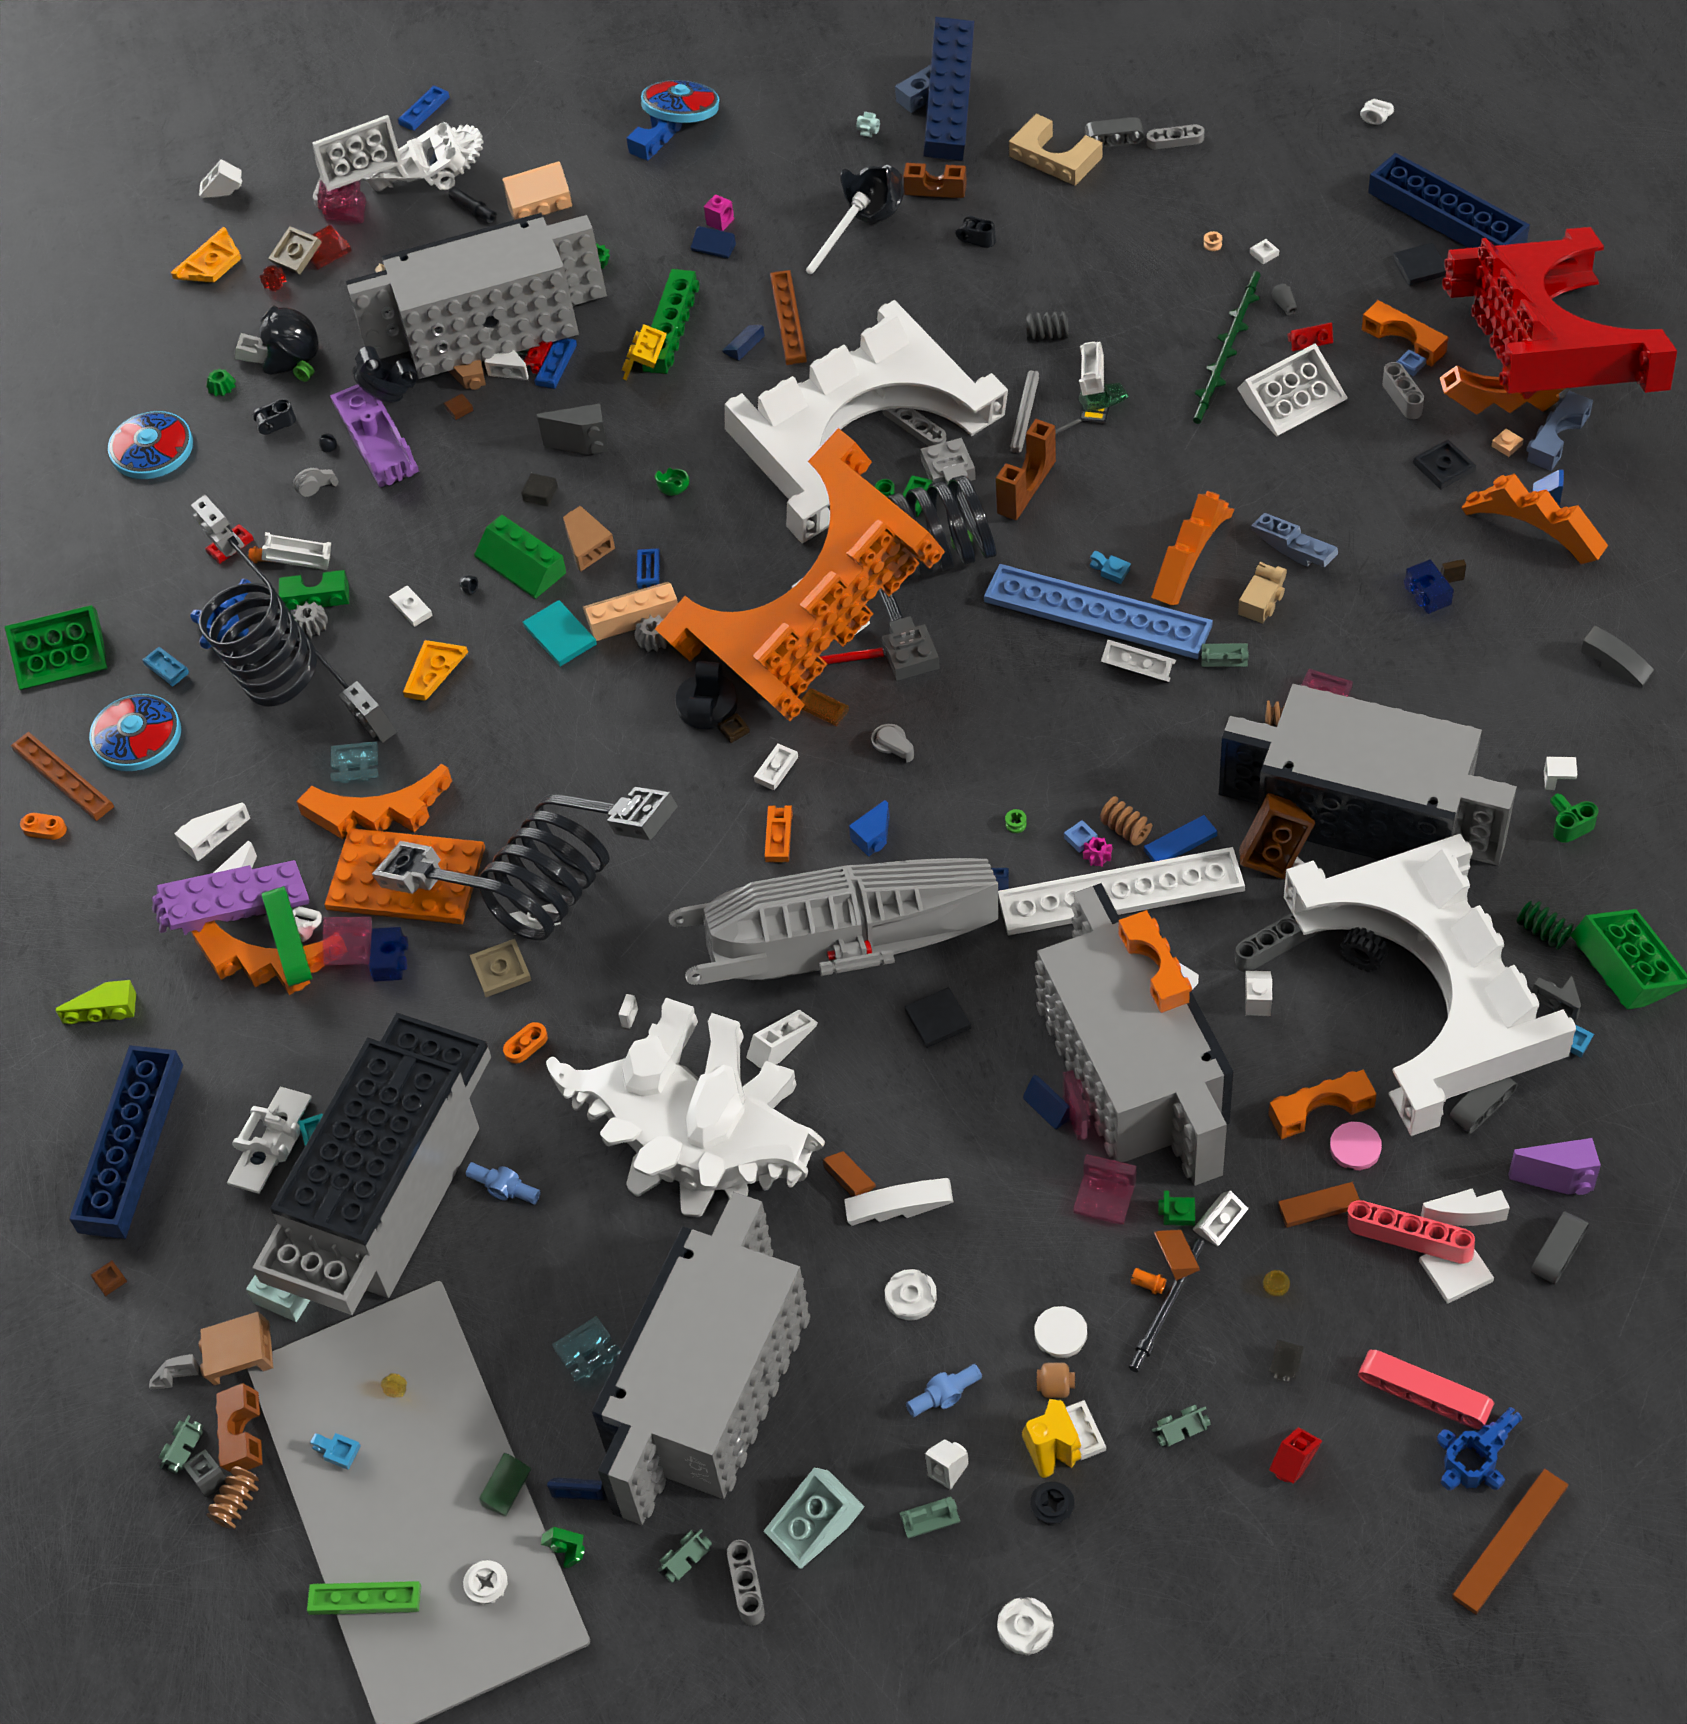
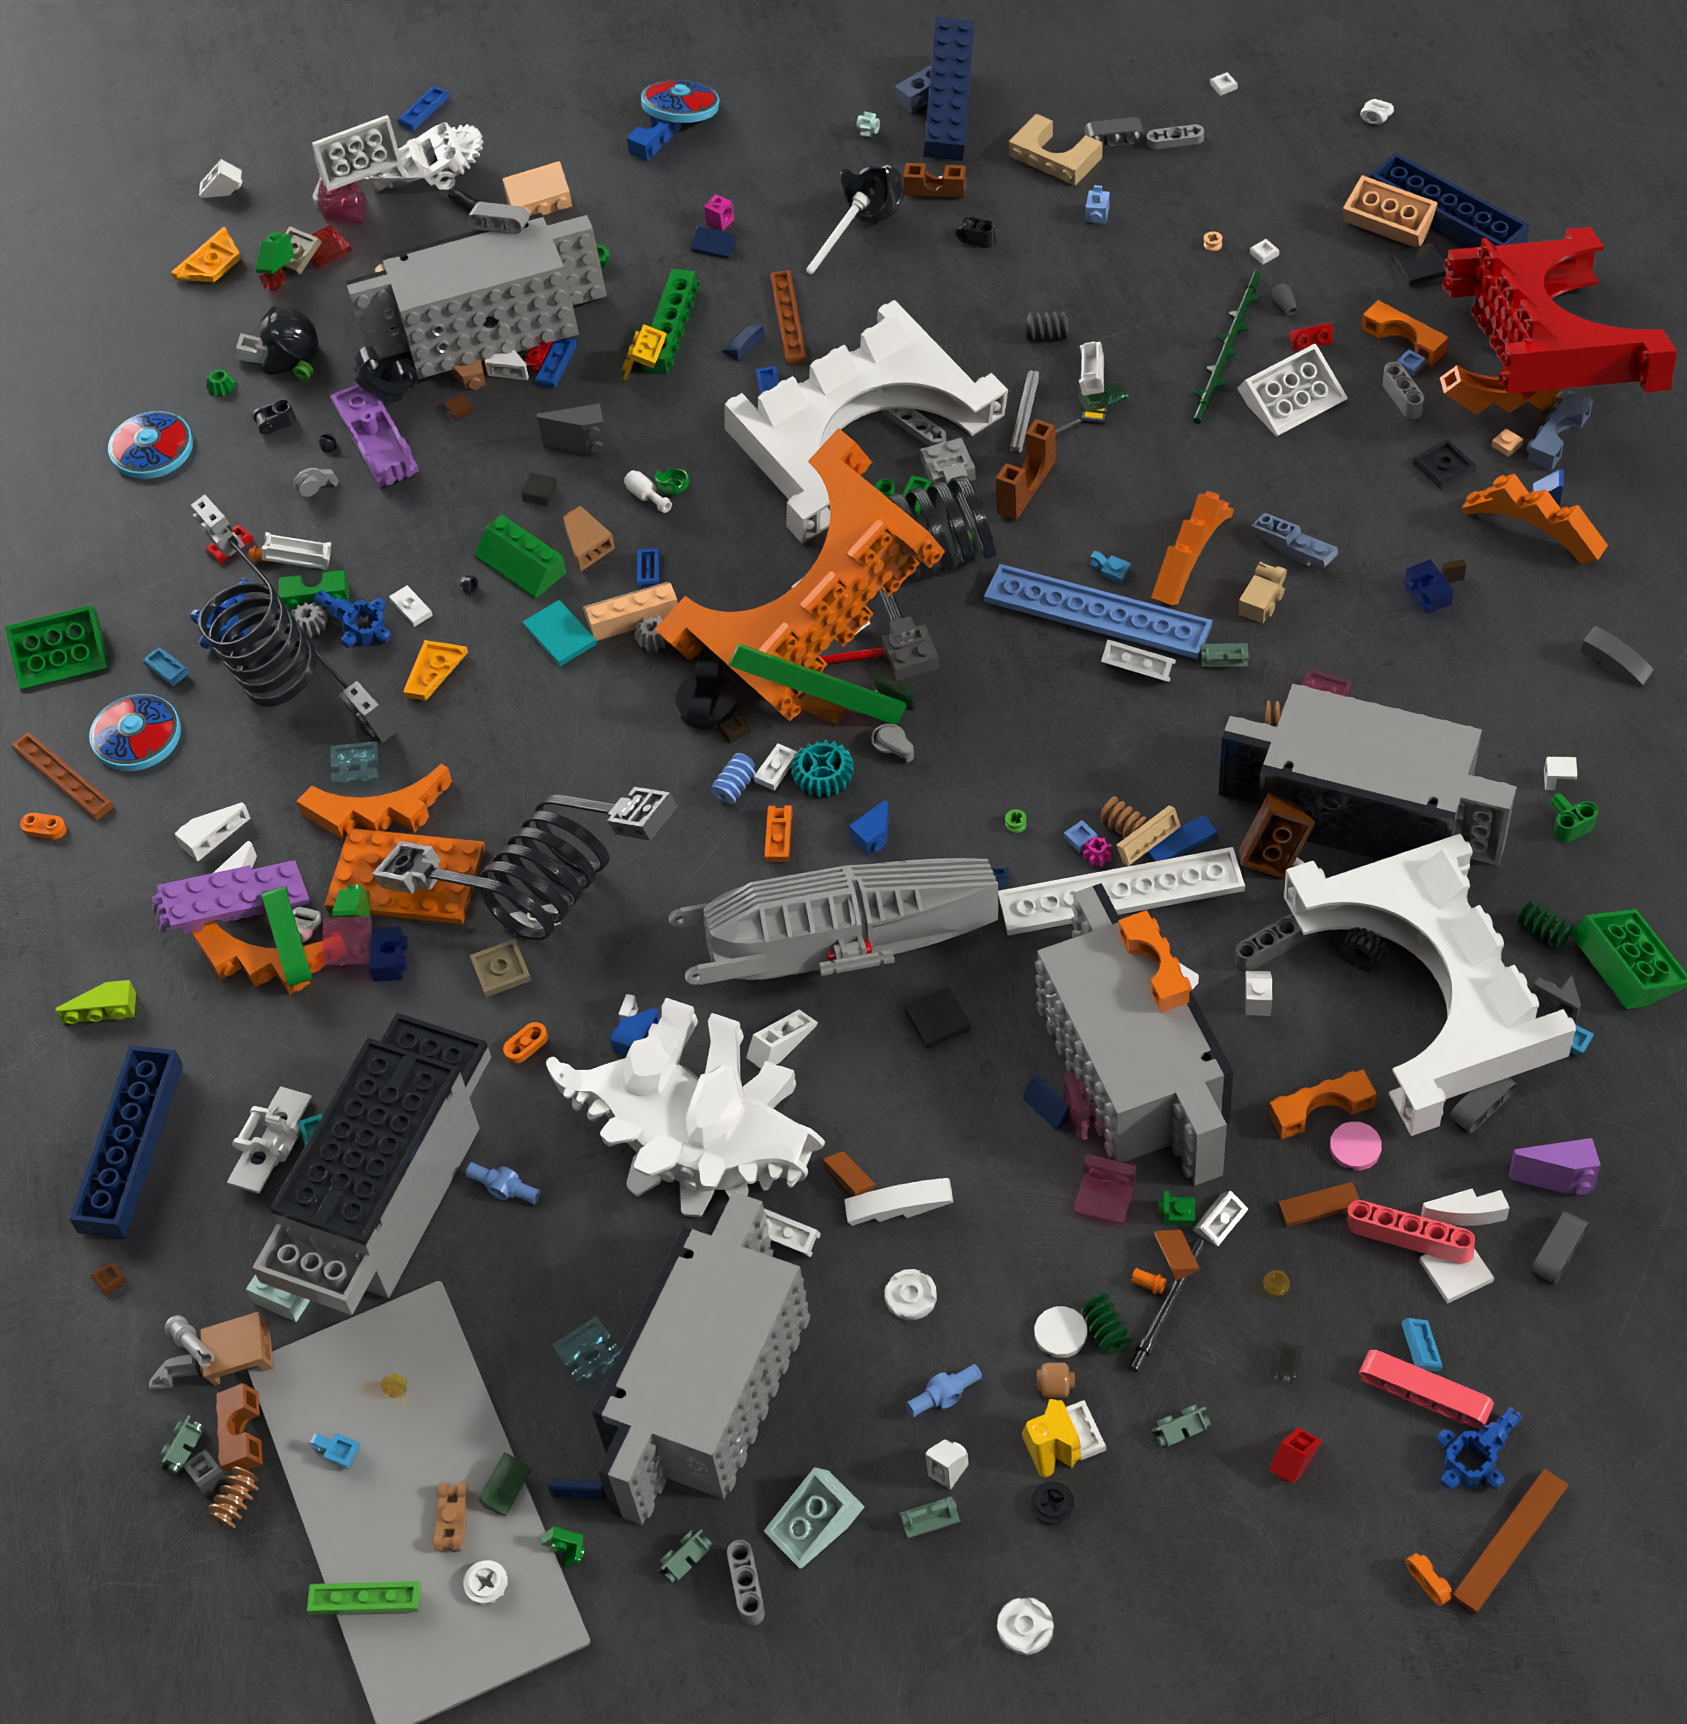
none -> light grey pin [164,1315,215,1367]
none -> green slope [255,231,295,274]
none -> blue piece [314,590,391,648]
none -> green slope [332,885,370,920]
none -> medium nougat plate [433,1482,468,1551]
none -> light grey beam [467,202,530,234]
none -> blue slope [610,1008,660,1057]
none -> white piece [624,470,672,513]
none -> light blue piece [710,753,755,805]
none -> green tile [729,643,907,725]
none -> blue tile [755,366,779,395]
none -> white container [764,1209,821,1258]
none -> teal gear [791,739,854,798]
none -> clear green slope [873,672,917,711]
none -> dark green piece [1081,1293,1132,1354]
none -> light blue brick [1086,185,1109,224]
none -> tan plate [1116,805,1181,866]
none -> white tile [1210,72,1238,96]
none -> light nougat slope [1343,175,1437,247]
none -> dark azure plate [1401,1318,1443,1372]
none -> orange plate [1405,1553,1451,1606]

